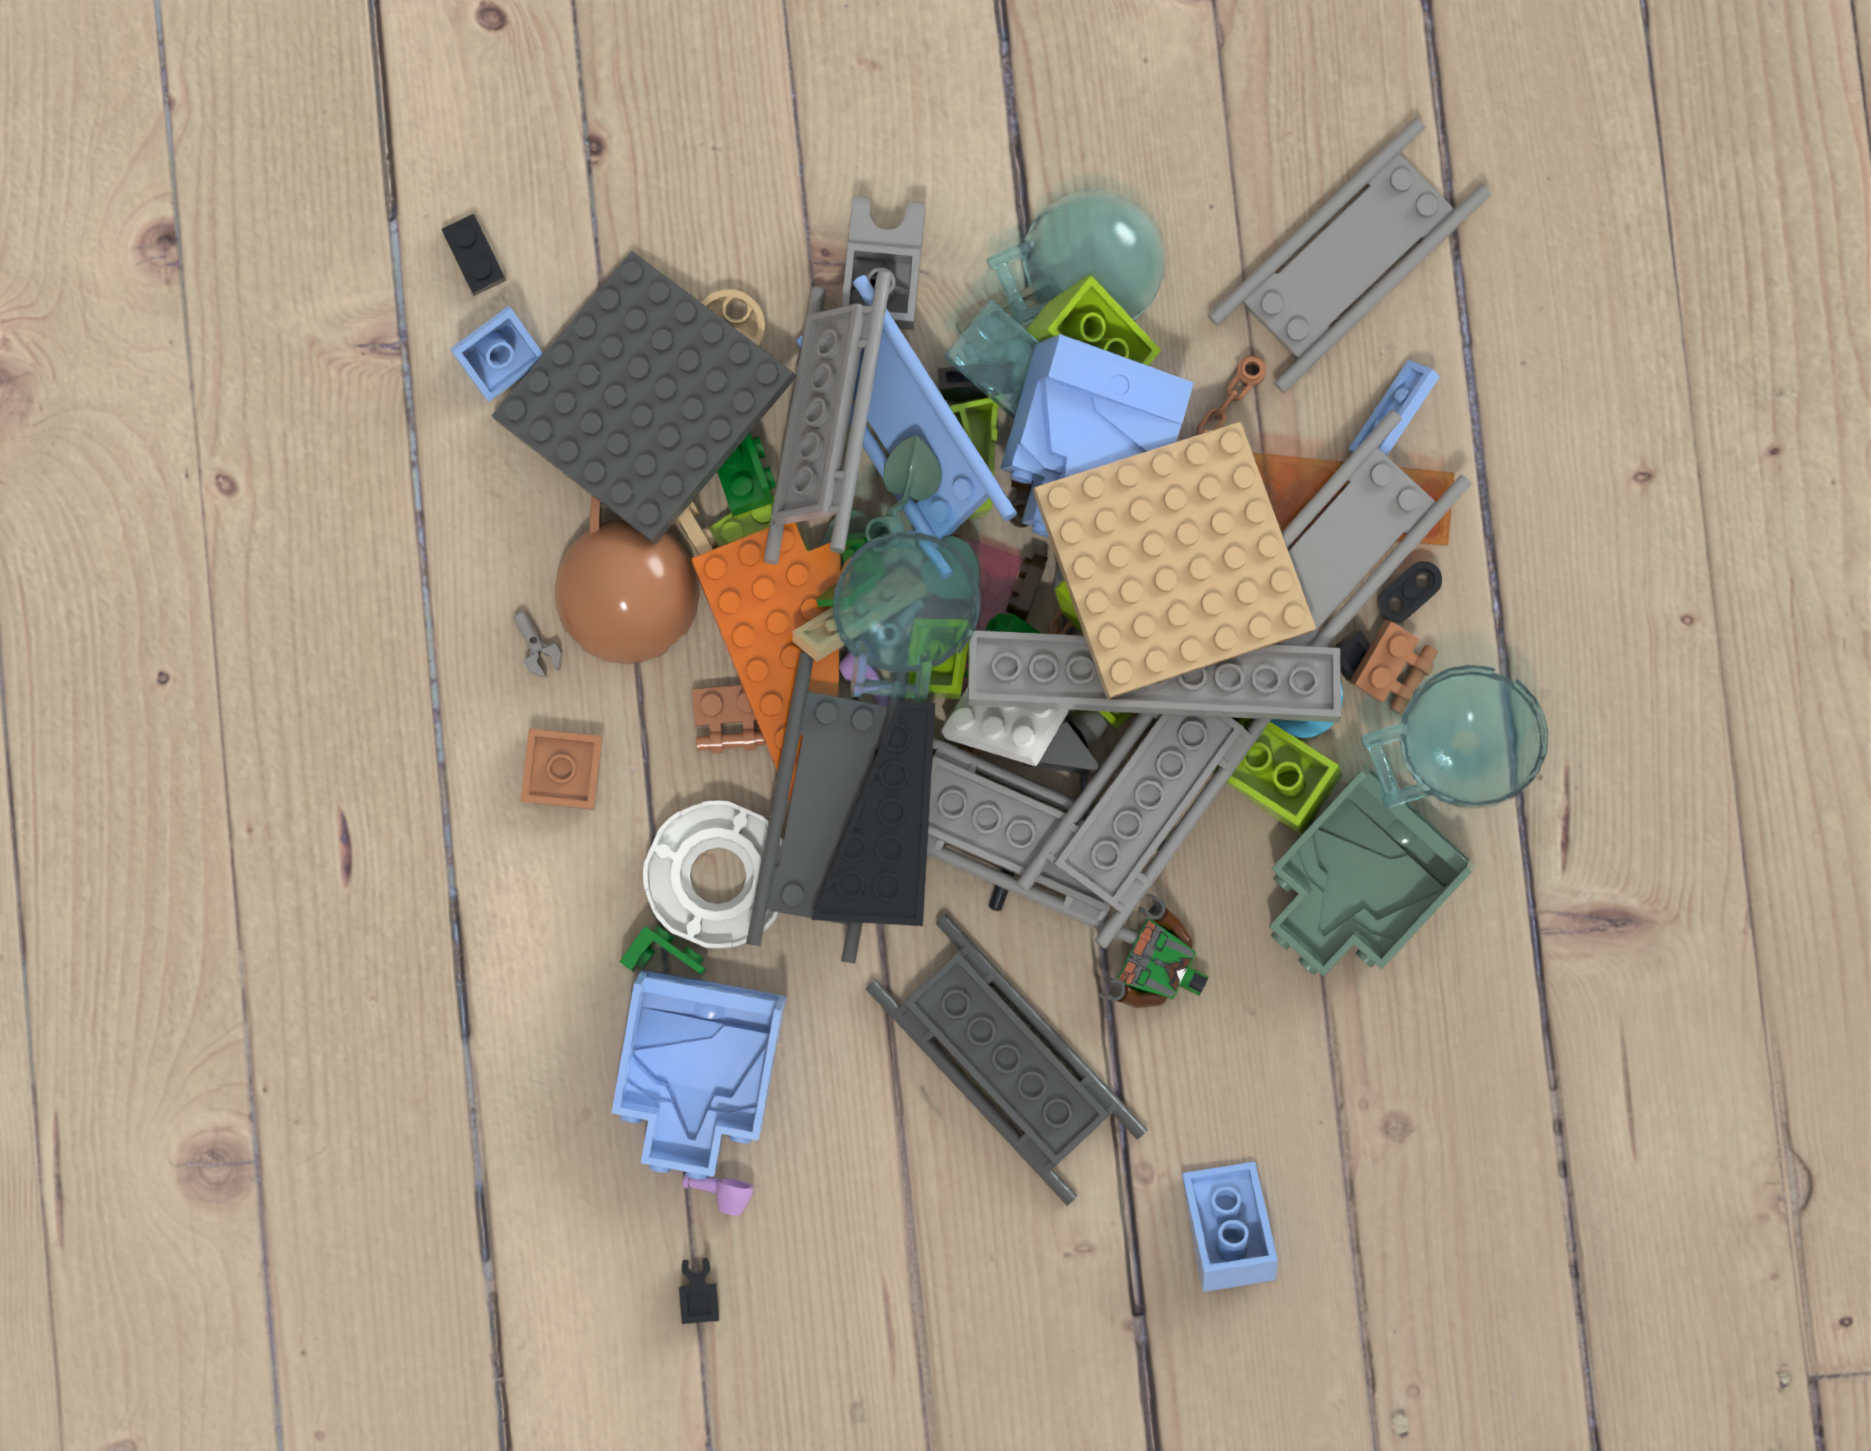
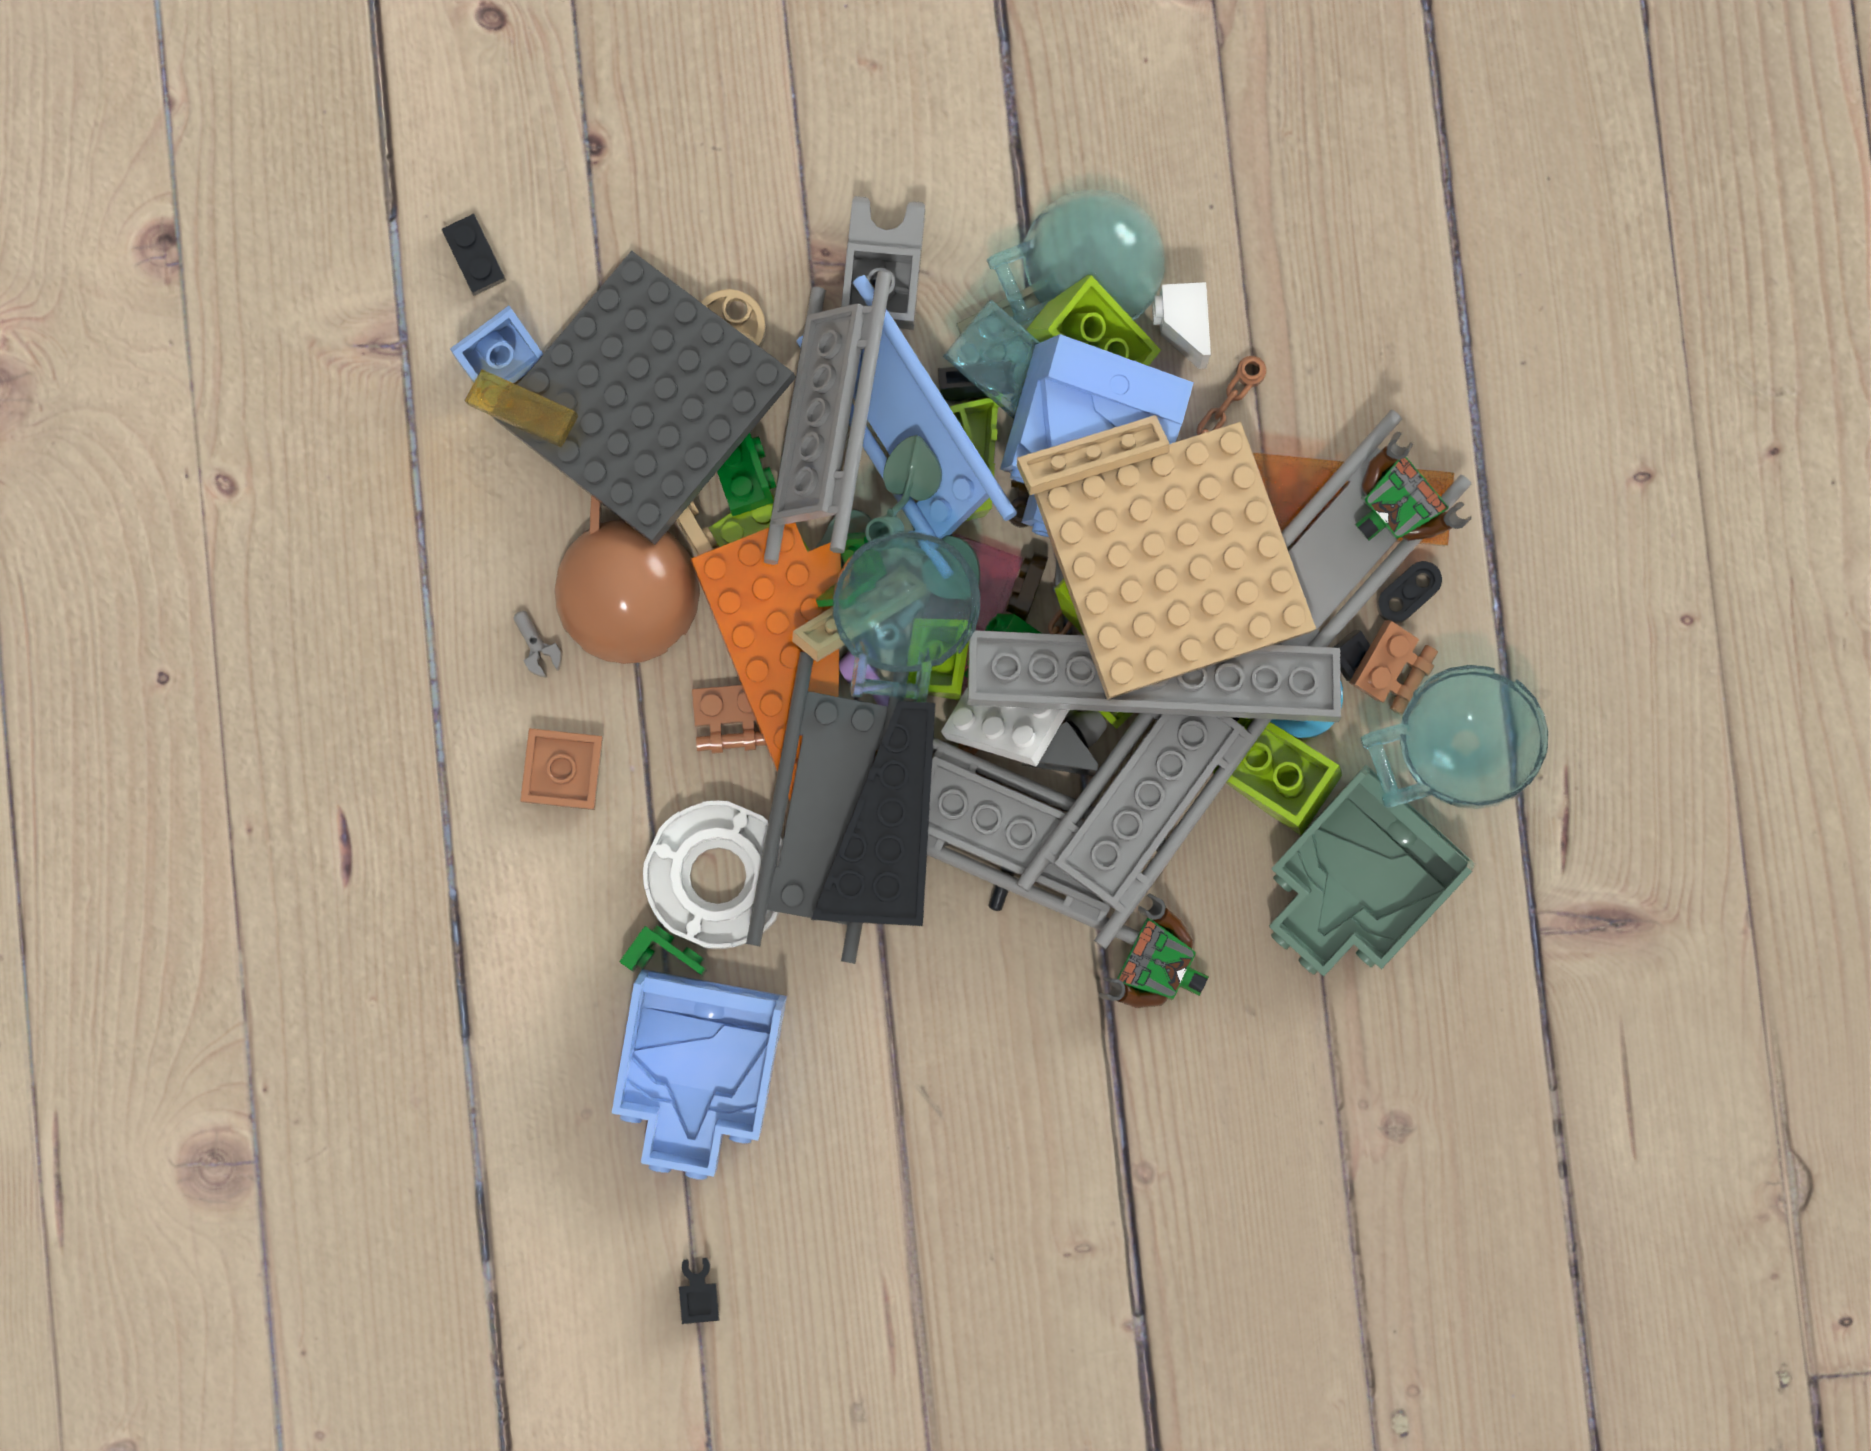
lavender bar [683,1175,754,1216] -> none
dark grey piece [866,914,1148,1206] -> none
light blue slope [1182,1162,1278,1292] -> none
light grey piece [1208,117,1492,393] -> none
light blue plate [1349,360,1440,456] -> none
none -> clear yellow plate [464,369,578,448]
none -> tan plate [1017,415,1170,495]
none -> white slope [1152,282,1211,369]
none -> torso [1355,432,1472,541]

